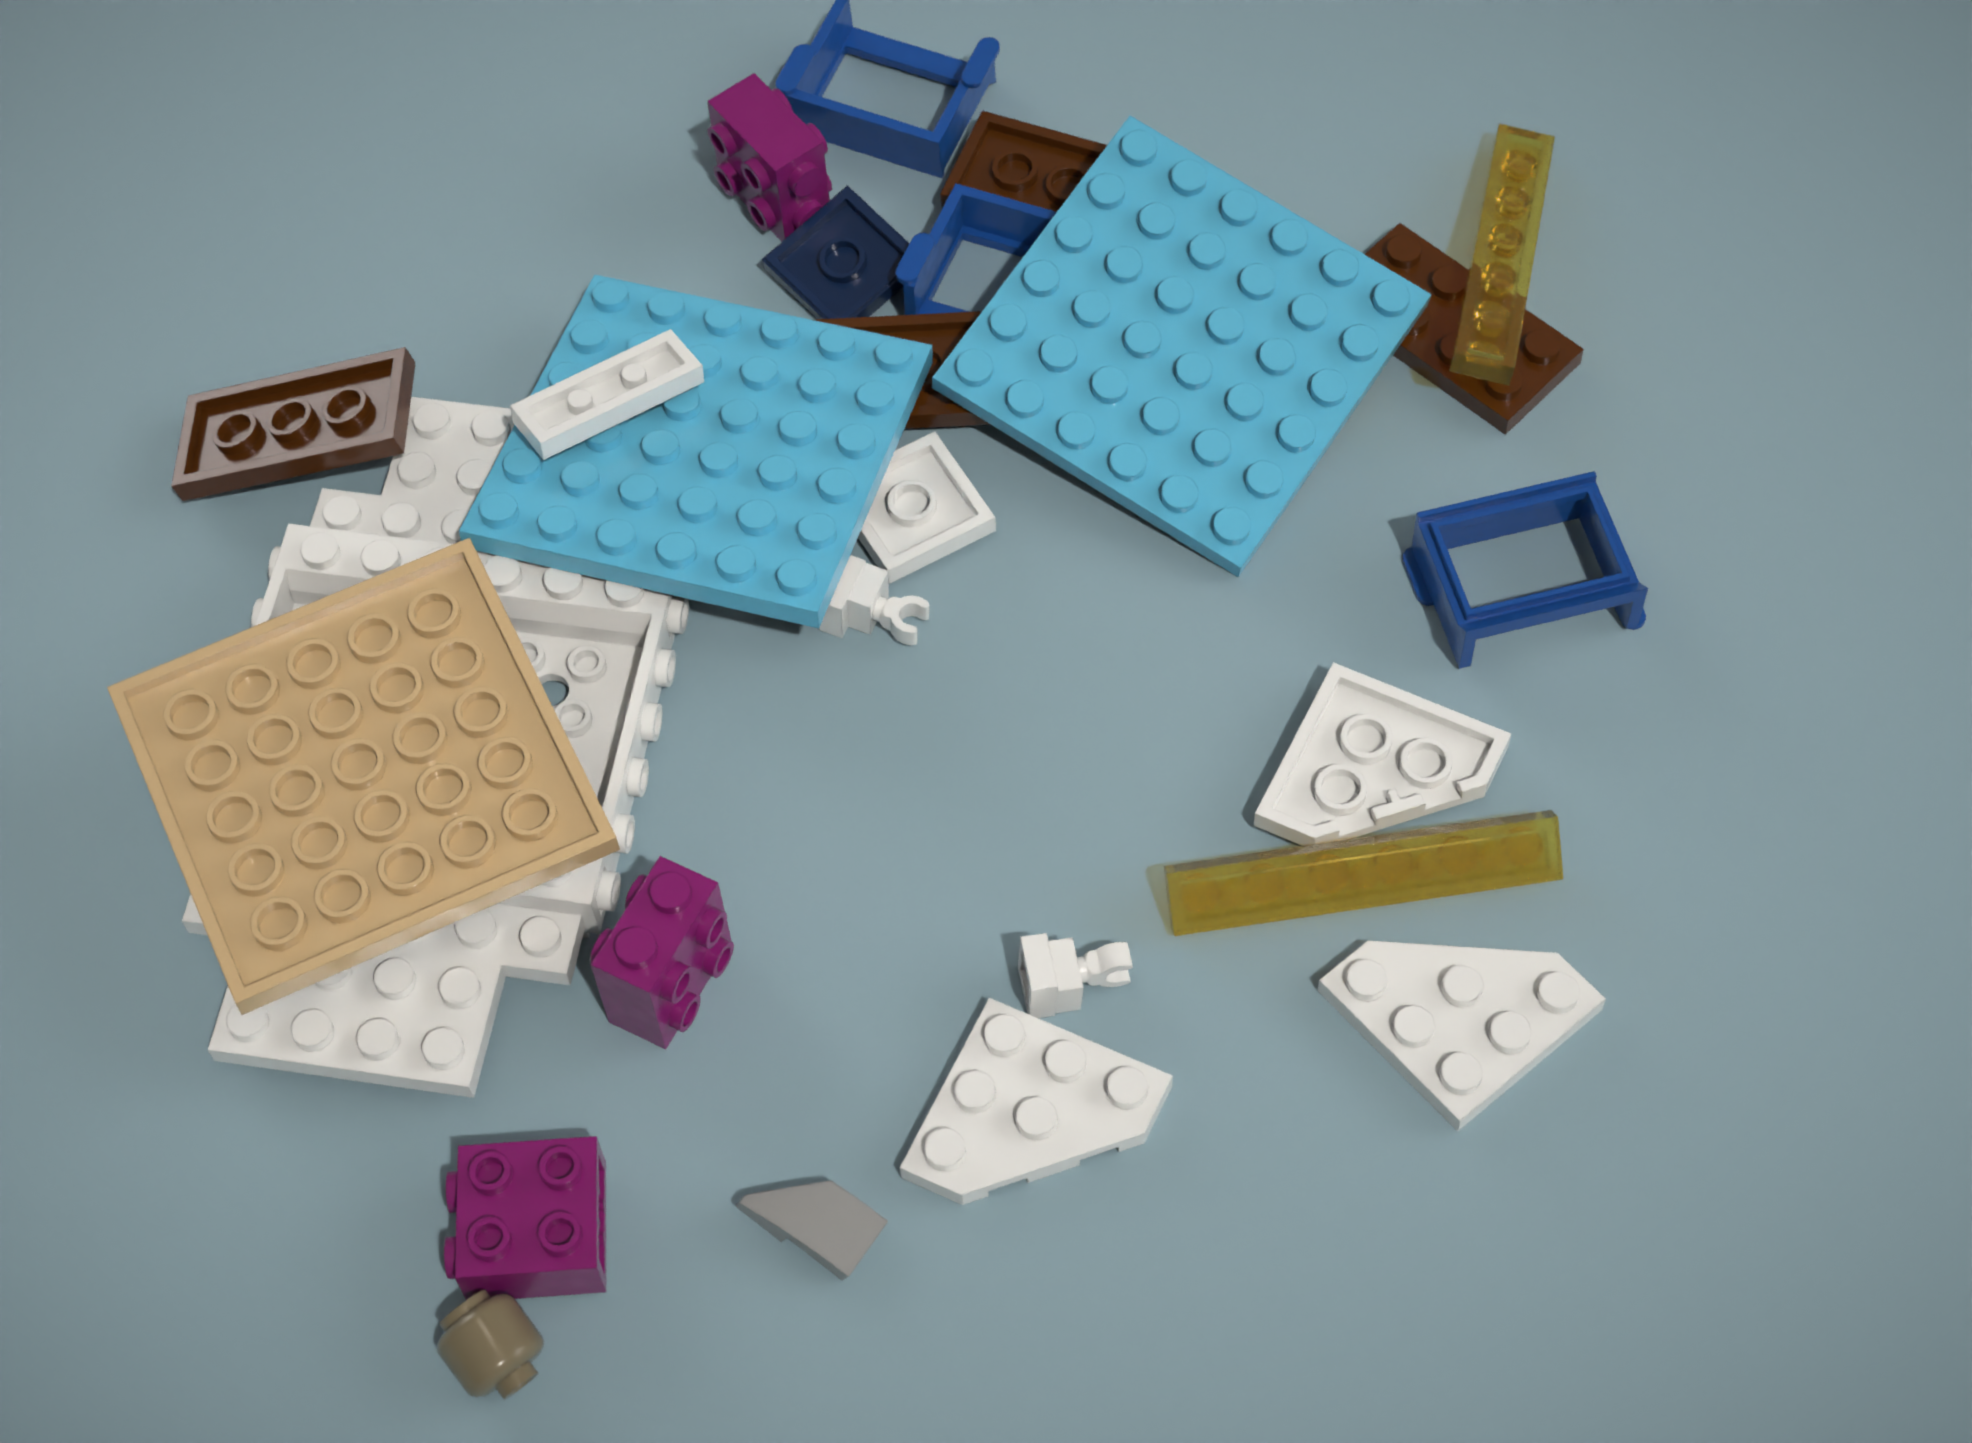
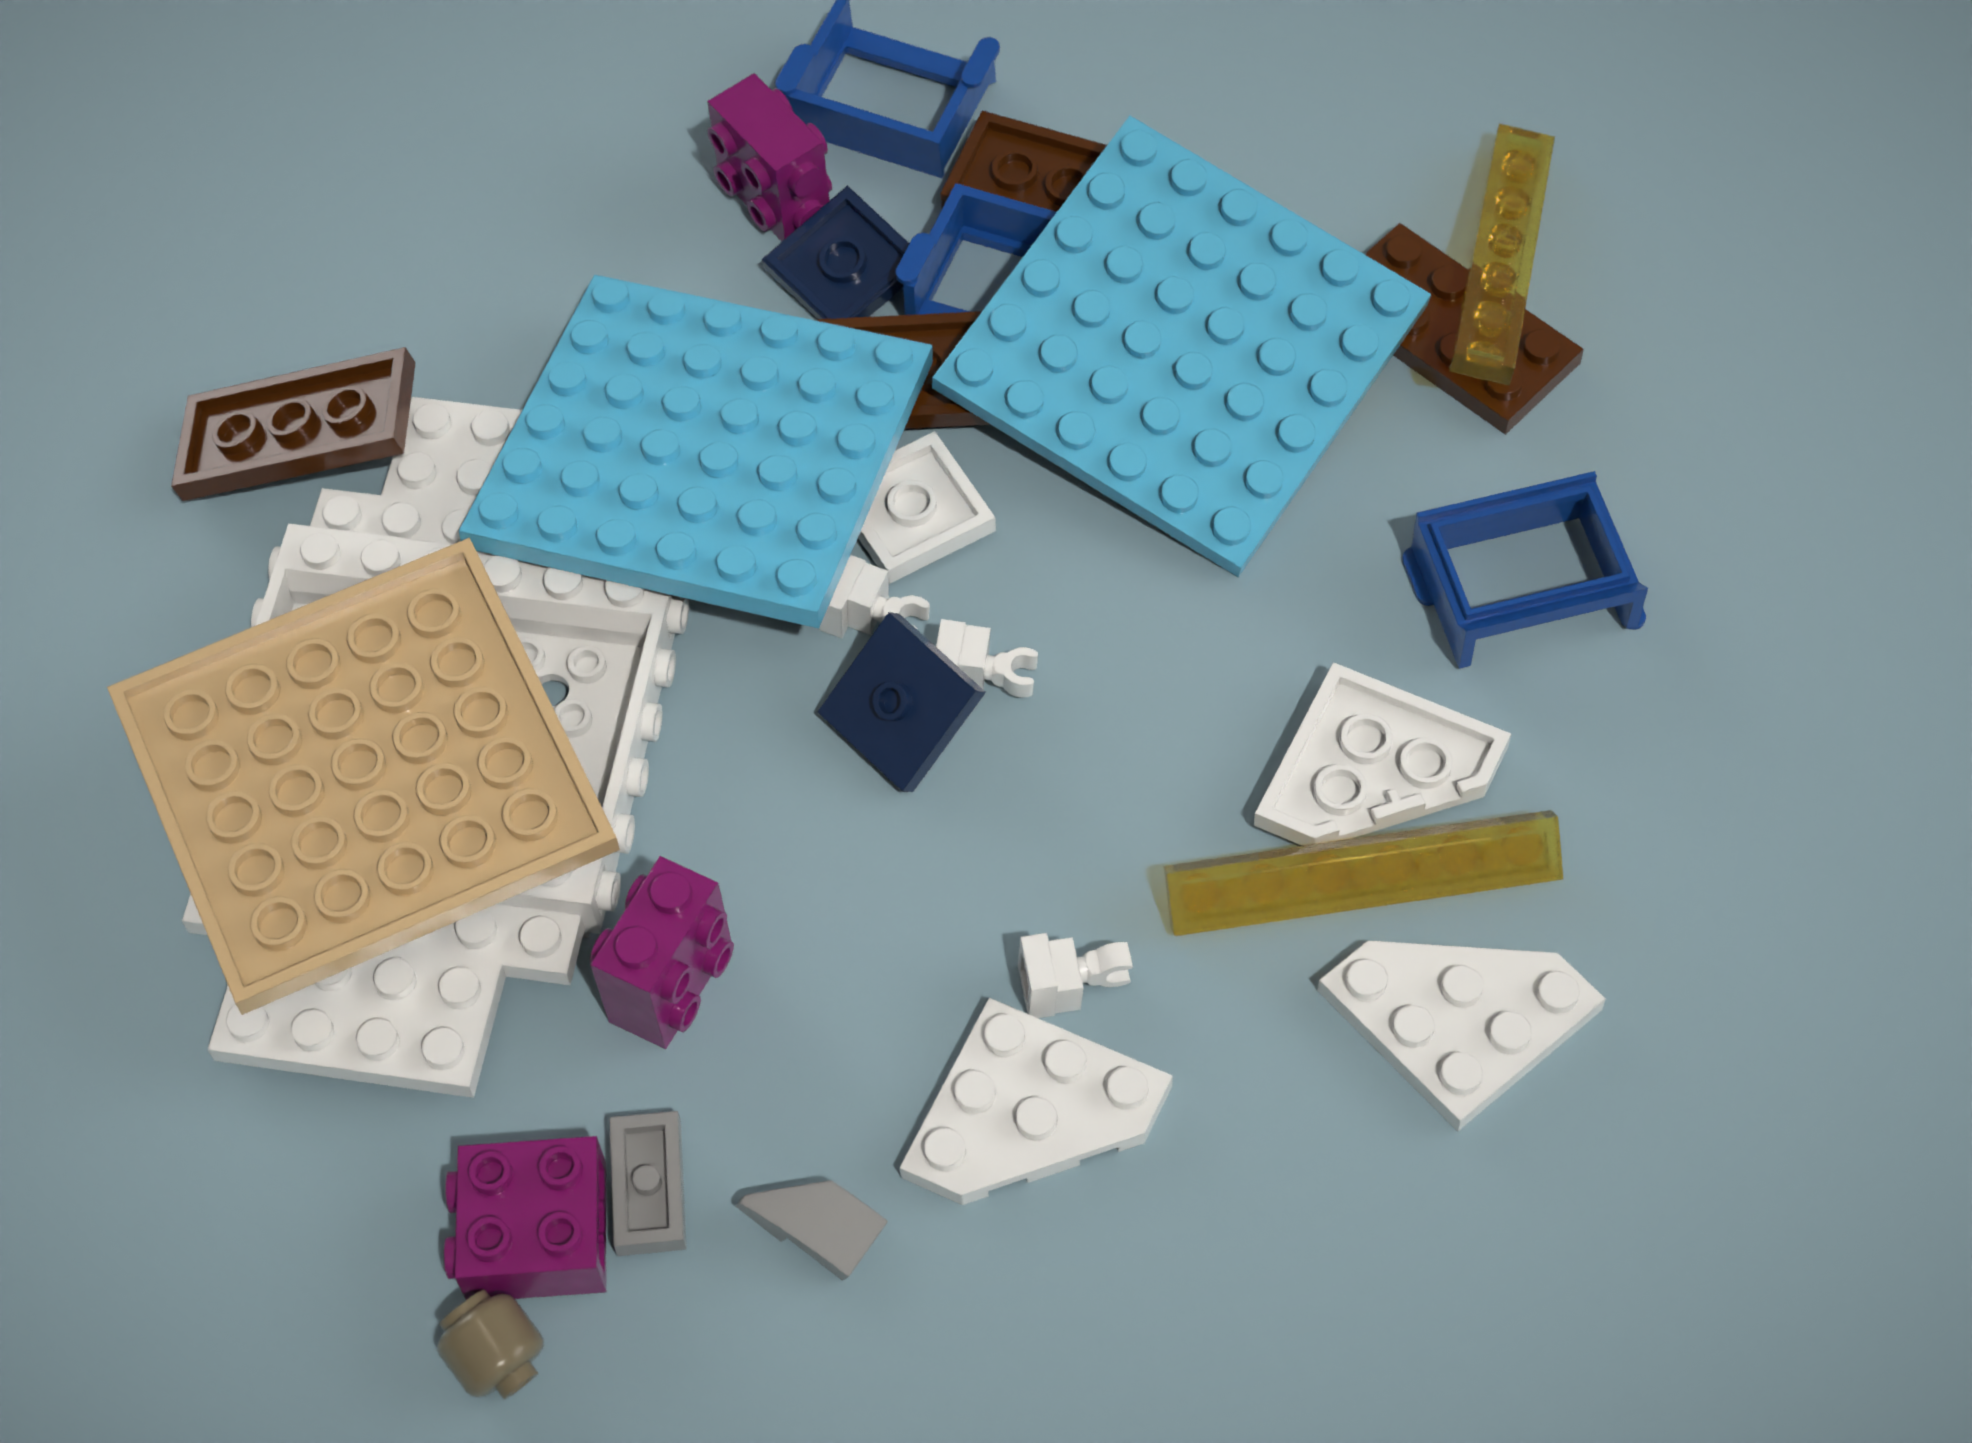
white plate [510,329,704,460] -> none
none -> light grey plate [610,1111,687,1256]
none -> dark blue plate [818,612,986,792]
none -> white piece [936,619,1038,698]

